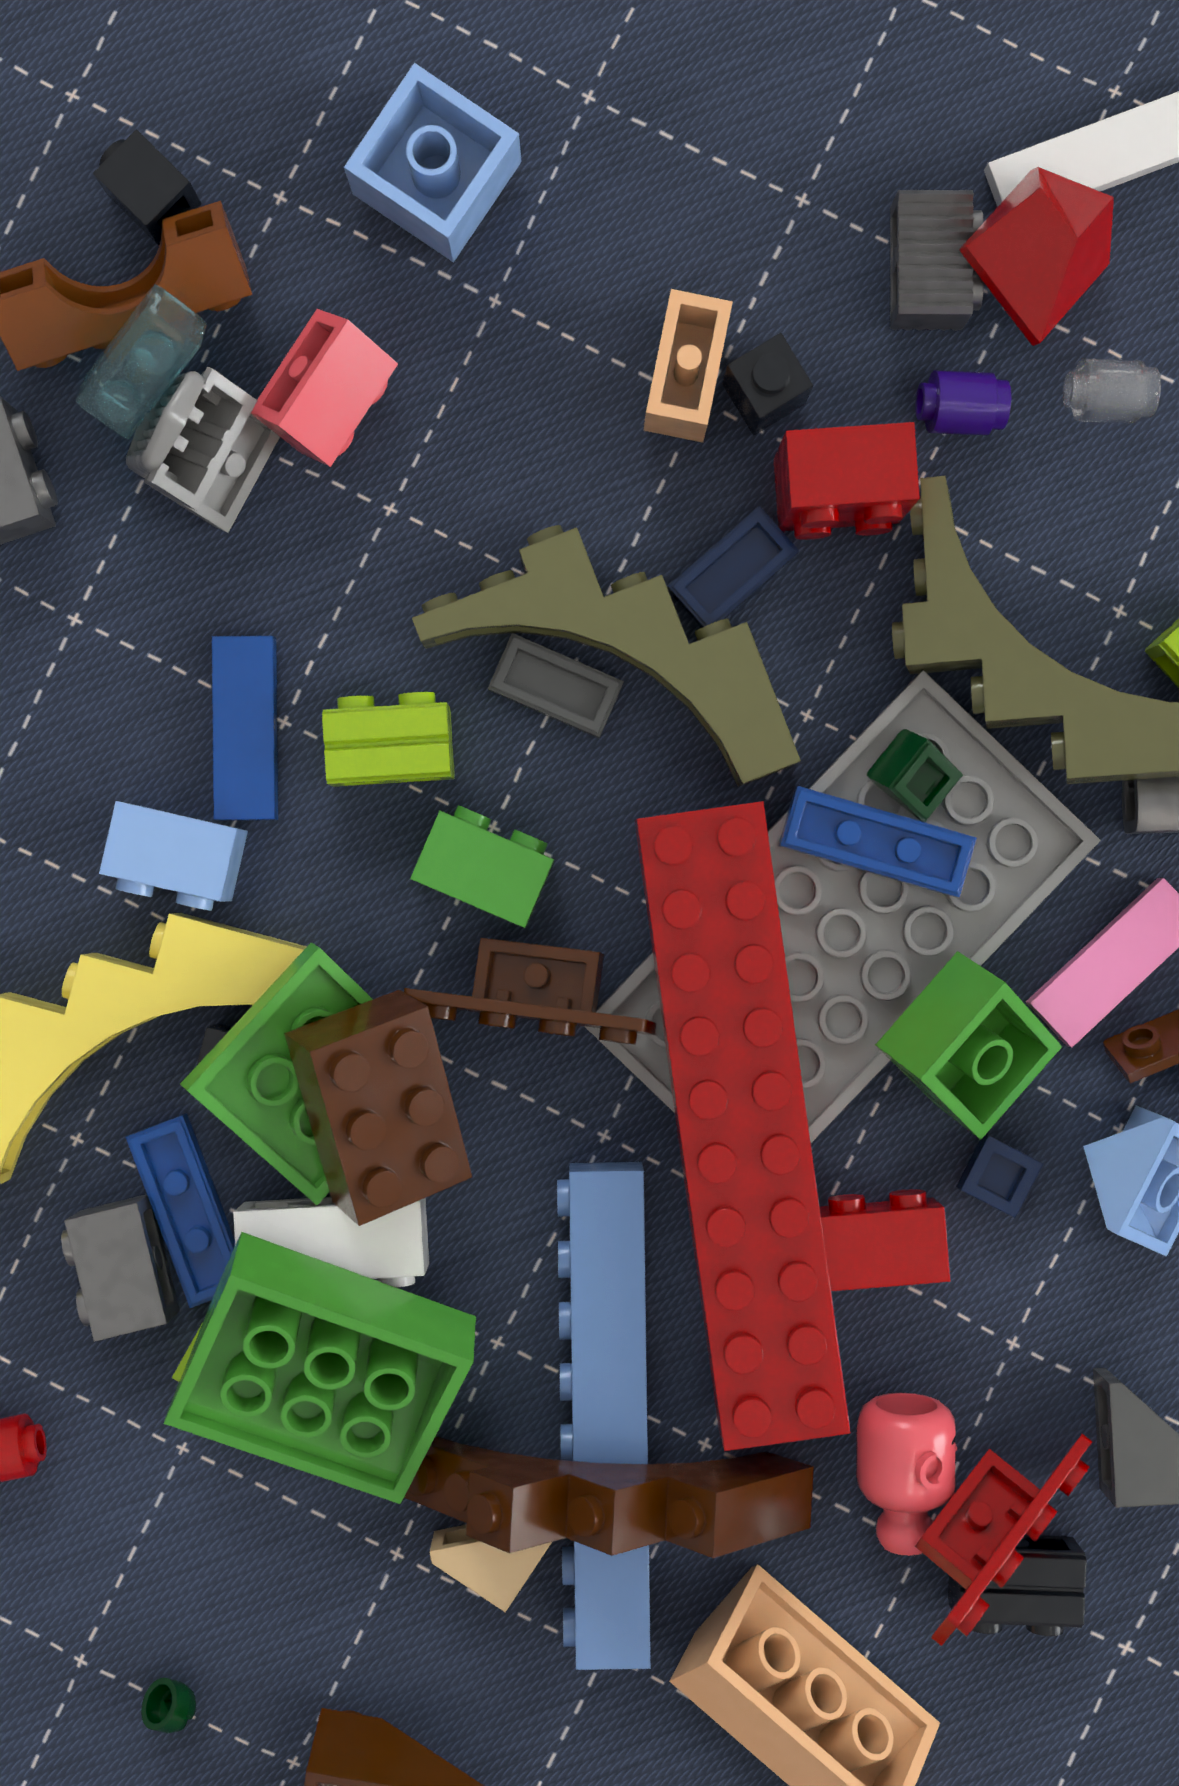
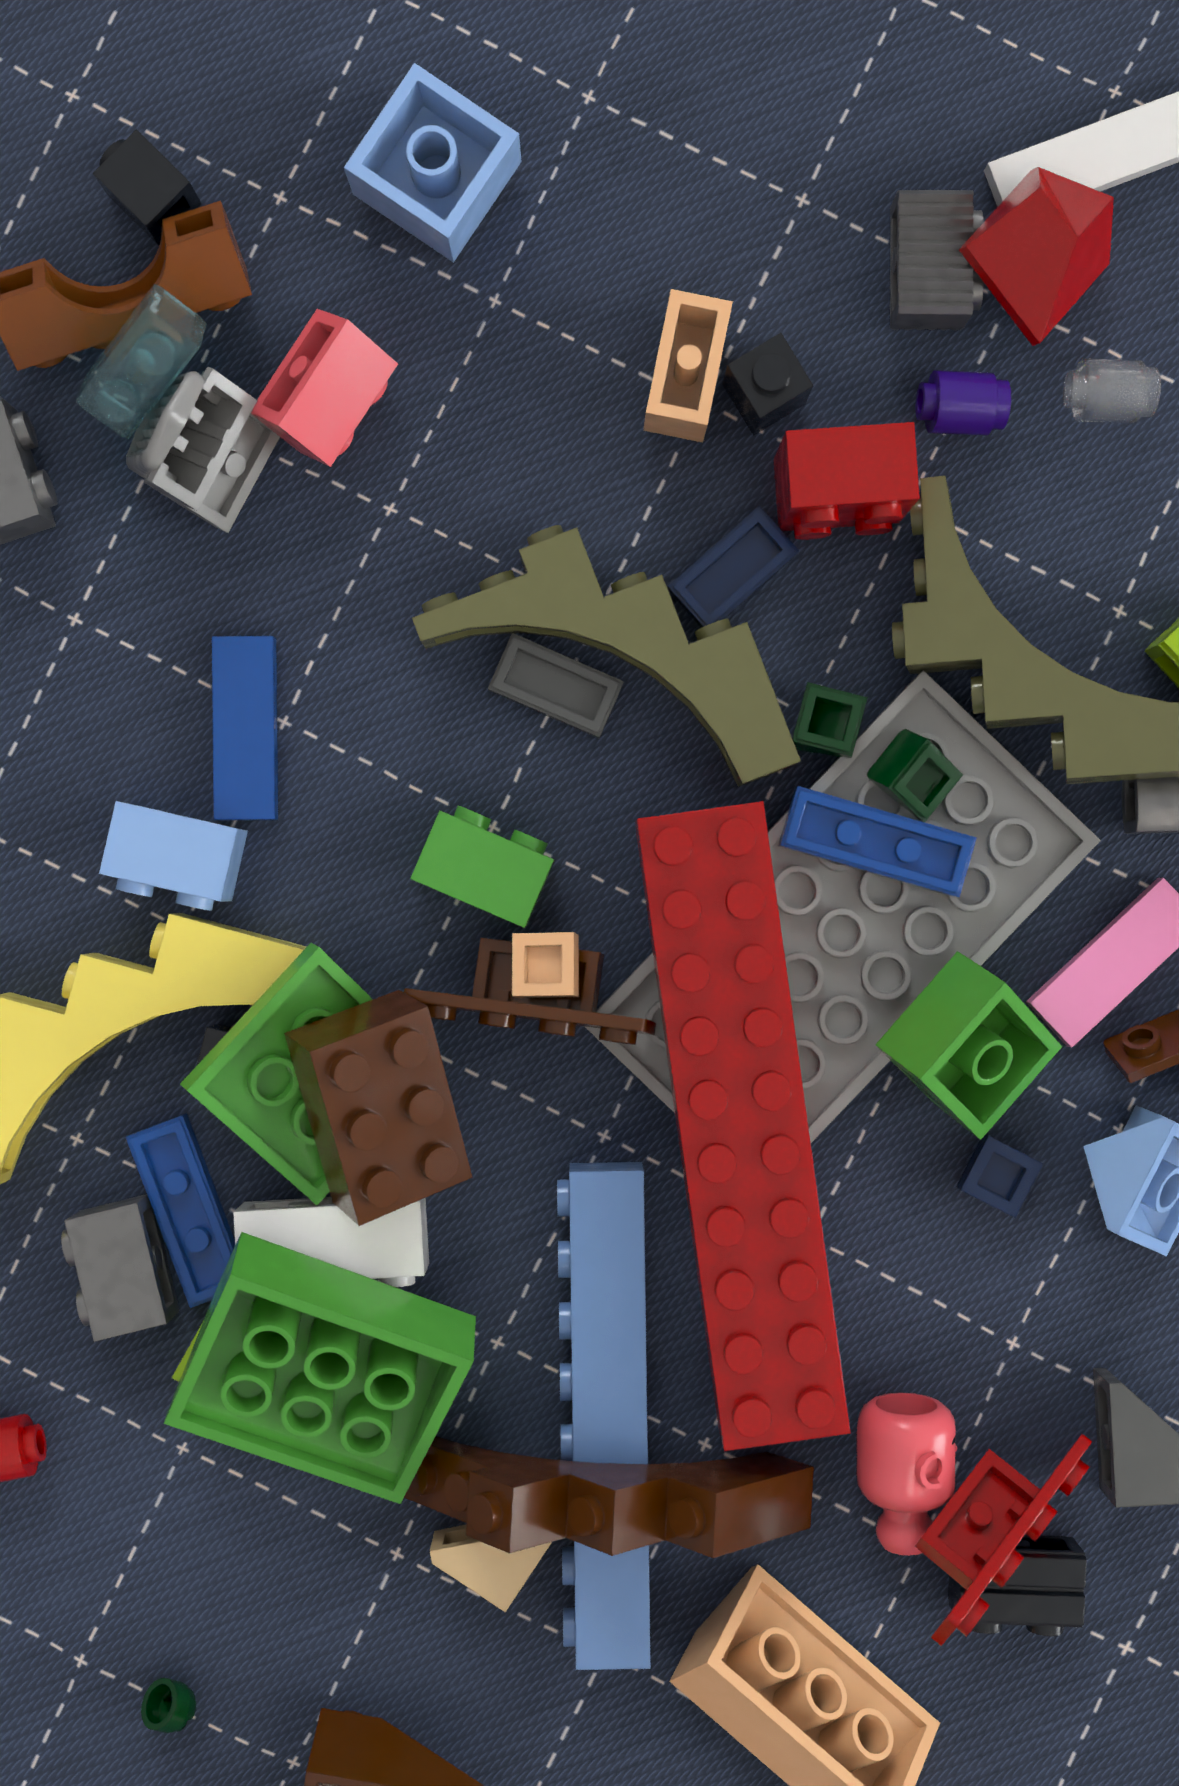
lime brick [322,692,455,787] -> none
red brick [820,1189,951,1291] -> none
none -> light nougat plate [512,932,579,998]
none -> dark green slope [792,682,868,758]

